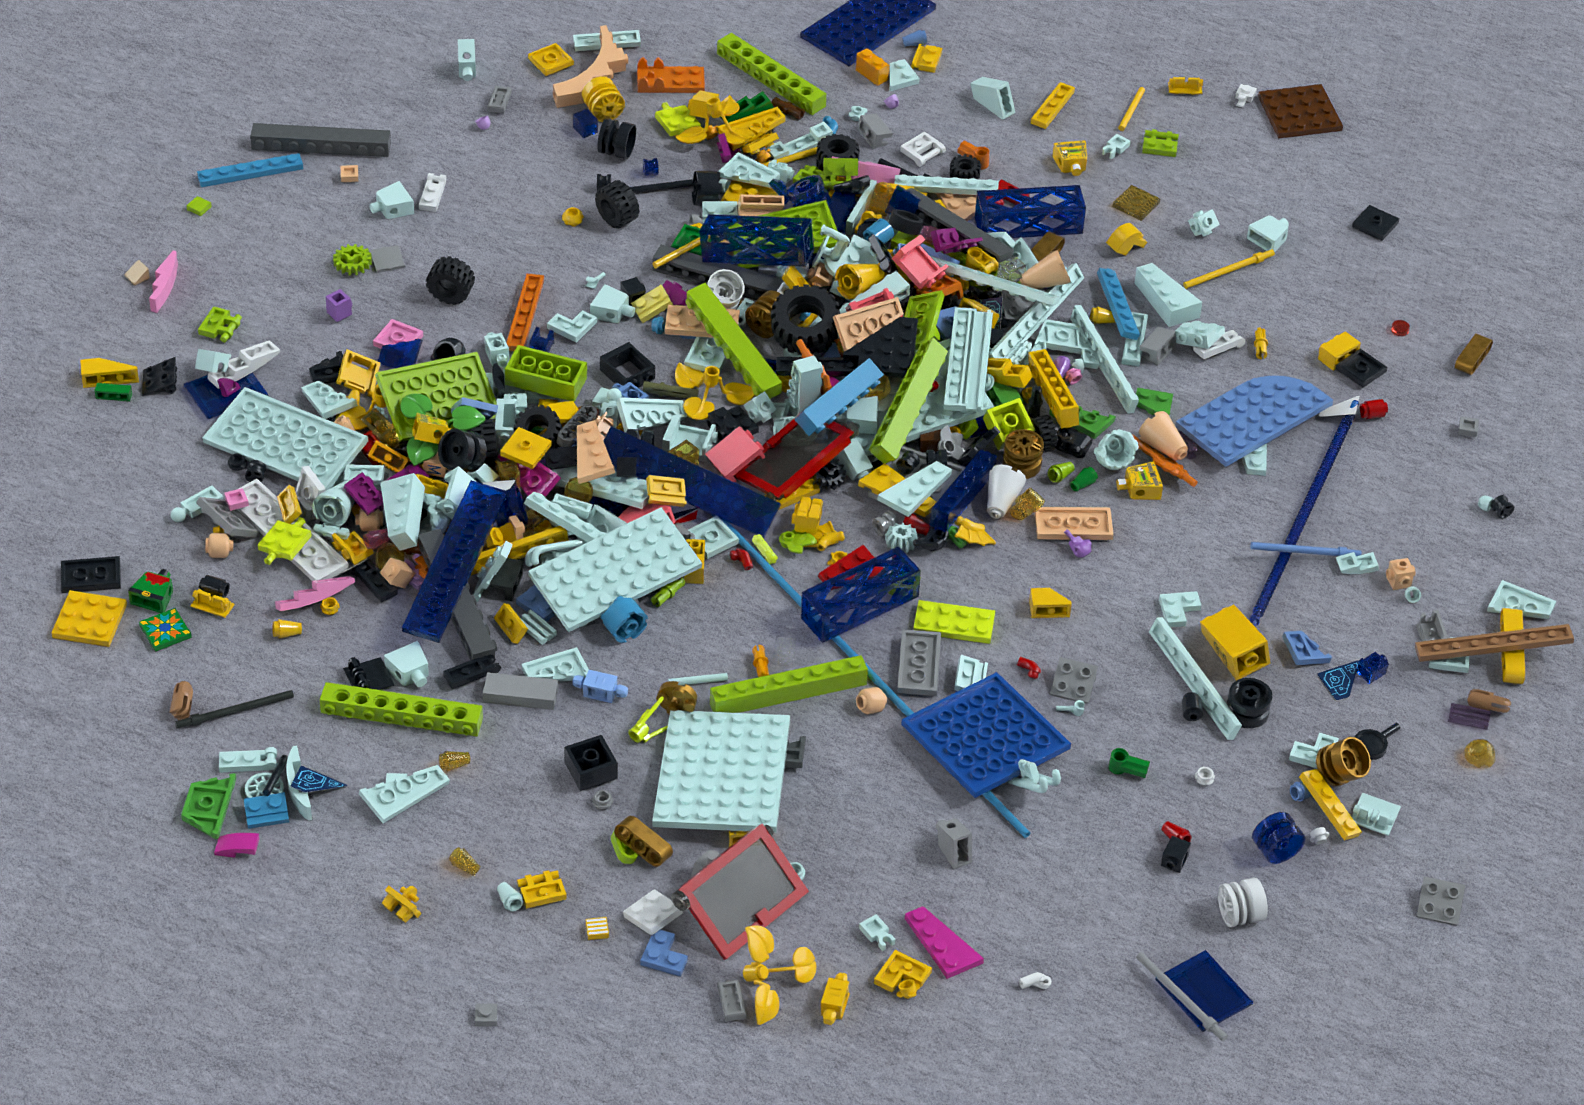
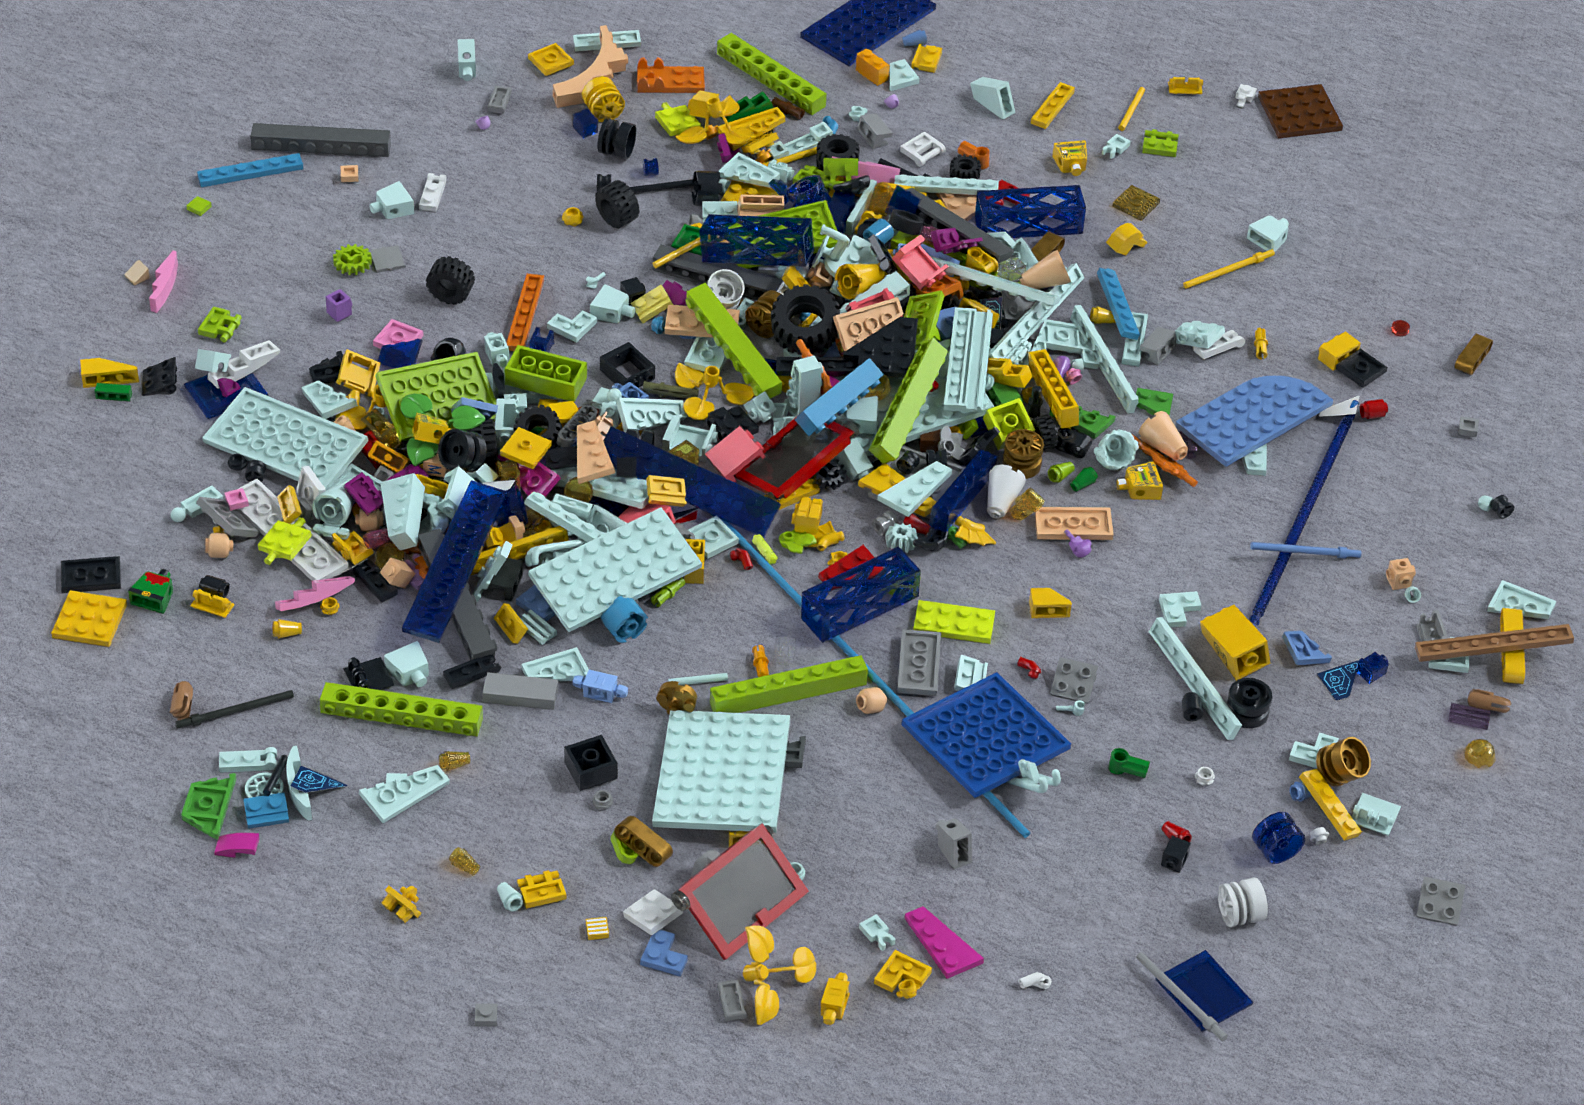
tile [139,608,192,652] -> none
light aqua plate [344,465,385,485] -> none
neon yellow plant [628,696,668,743] -> none
light aqua wedge [1134,263,1202,327] -> none
light aqua brick [1188,209,1220,237] -> none
light aqua slope [1336,552,1379,574] -> none
black plate [1352,205,1400,241] -> none
black piece [1355,723,1401,760] -> none

